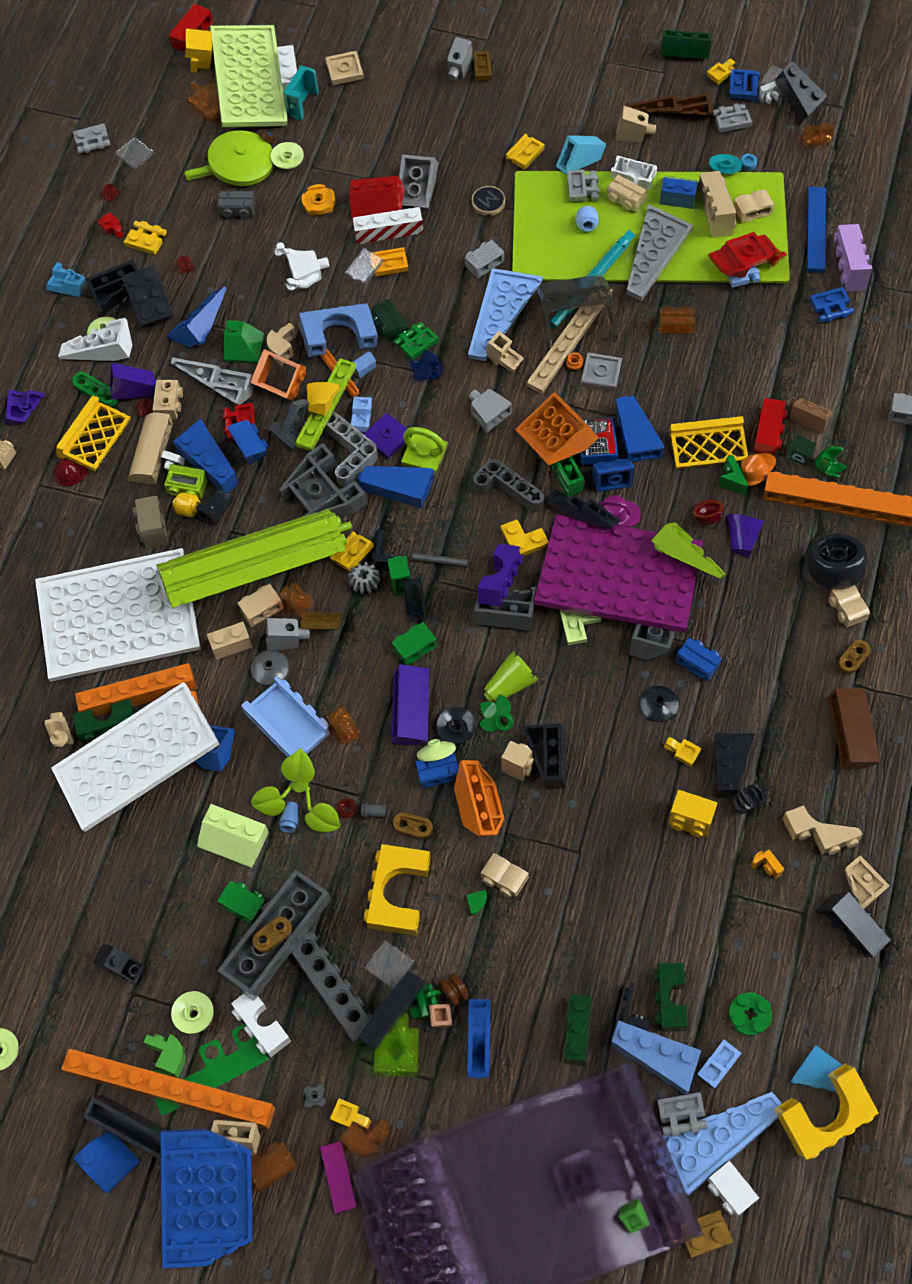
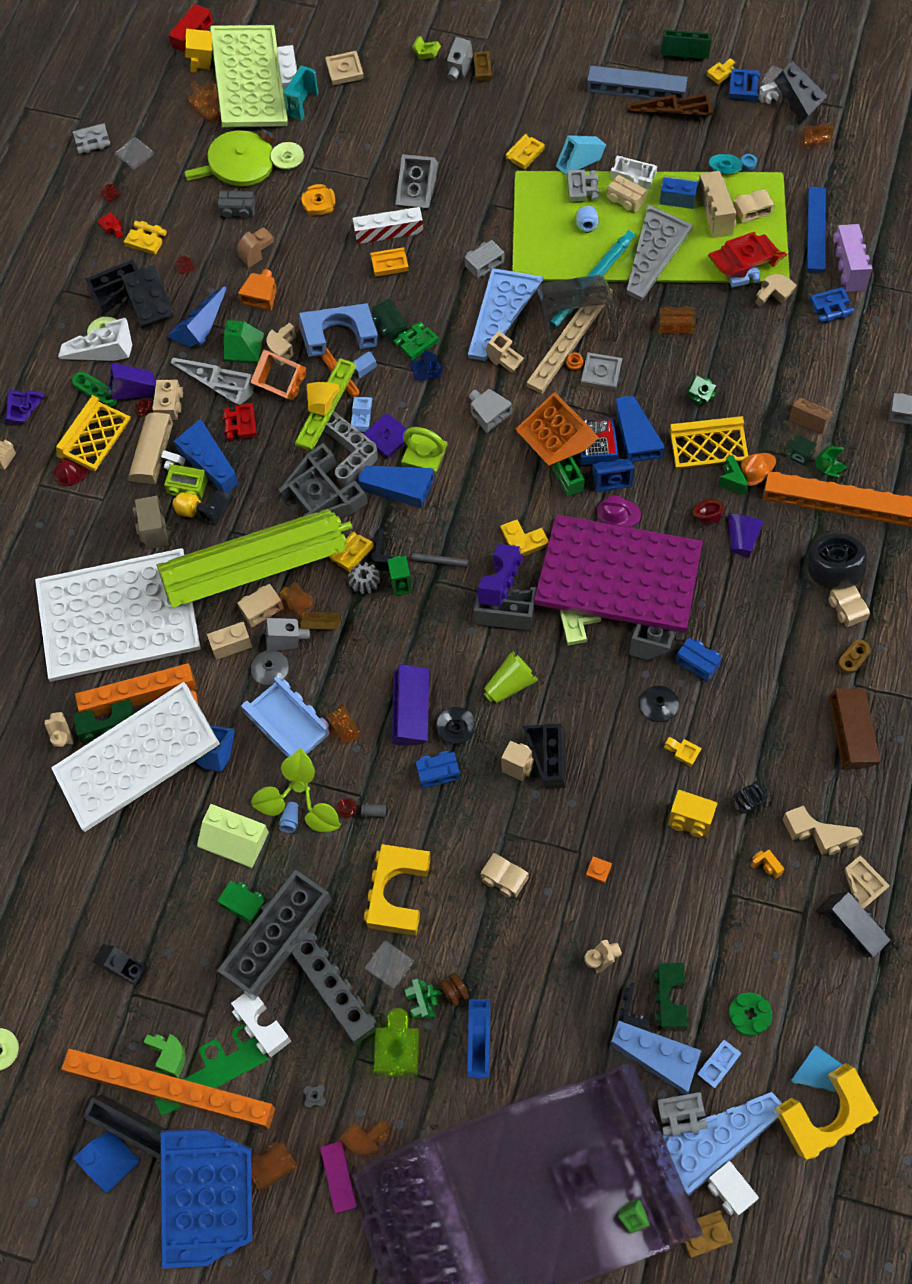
dark azure slope [46,262,85,297] -> none
yellowish green dish [171,991,214,1034] -> none
tan brick [211,1120,260,1156] -> none
blue slope [227,420,268,465] -> none
pearl gold plate [253,917,292,953] -> none
dark grey bracket [269,399,309,450] -> none
white torso [275,243,329,291] -> none
yellow plate [330,1098,371,1129] -> none
clear piece [346,248,384,284] -> none
red slope [349,176,405,219] -> none
black slope [358,971,426,1051] -> none
green brick [392,622,437,665] -> none
pearl gold plate [393,812,433,839] -> none
black hinge [402,578,428,622] -> none
yellowish green dish [417,739,456,761] -> none
nougat slope [428,1004,452,1029] -> none
orange wedge [454,760,505,836] -> none
green tile [466,890,487,916] -> none
tile [472,186,505,216] -> none
dark grey beam [473,459,544,513] -> none
green plate [479,695,514,732] -> none
black slope [545,489,621,529] -> none
dark green arch [563,994,591,1066] -> none
tan torso [615,106,656,142] -> none
lime wedge [651,523,726,578] -> none
light grey plate [713,103,752,133] -> none
black wedge [713,733,755,798] -> none
red brick [753,398,788,456] -> none
none -> medium nougat brick [237,227,274,268]
none -> orange torso [238,269,276,311]
none -> lime bracket [412,36,441,60]
none -> tan hips [584,940,622,973]
none -> orange plate [586,856,612,884]
none -> sand blue brick [587,66,688,100]
none -> brick [685,376,716,405]
none -> tan brick [755,274,797,307]

